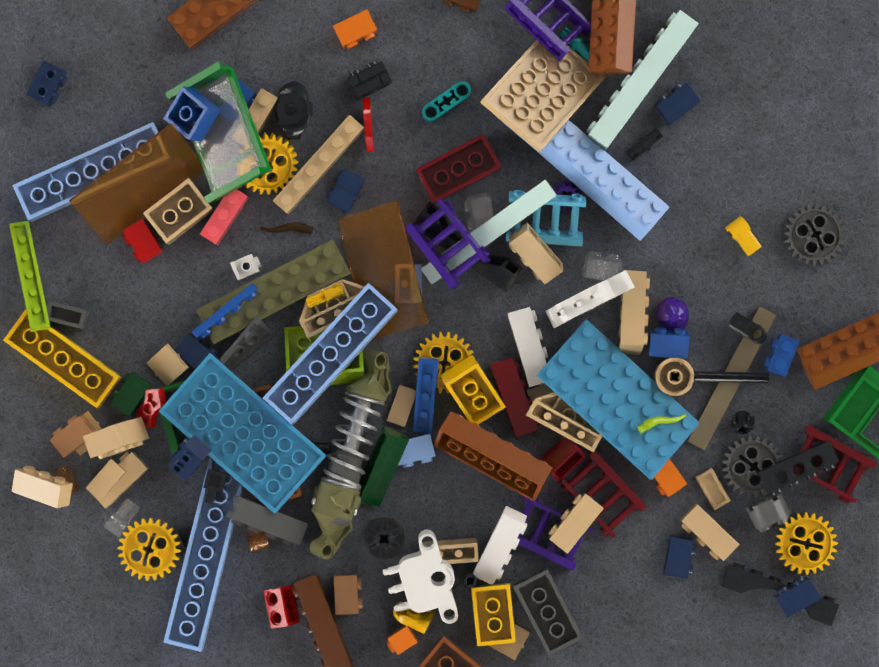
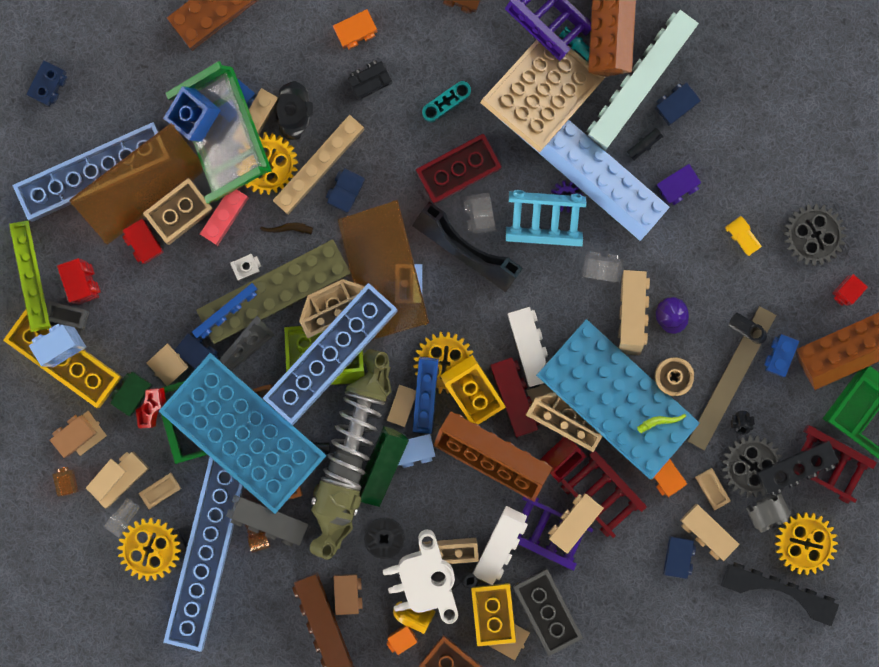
tan brick [12,466,73,508] -> none
tan brick [83,417,149,459] -> none
dark blue brick [168,435,212,481] -> none
black plate [203,469,228,505] -> none
red brick [263,585,300,629] -> none
yellow axle [306,283,344,308] -> none
red tile [363,98,374,152] -> none
dark purple fence [405,199,491,289] -> none
light aqua tile [421,179,557,284] -> none
tan brick [509,222,563,284] -> none
white piece [545,270,635,328] -> none
blue brick [649,327,689,359] -> none
black axle [694,371,769,383] -> none
dark blue piece [774,576,821,618] -> none
none -> light blue brick [29,324,86,367]
none -> red brick [57,258,101,305]
none -> tan tile [138,473,182,509]
none -> dark purple piece [656,164,701,206]
none -> red piece [832,274,868,306]

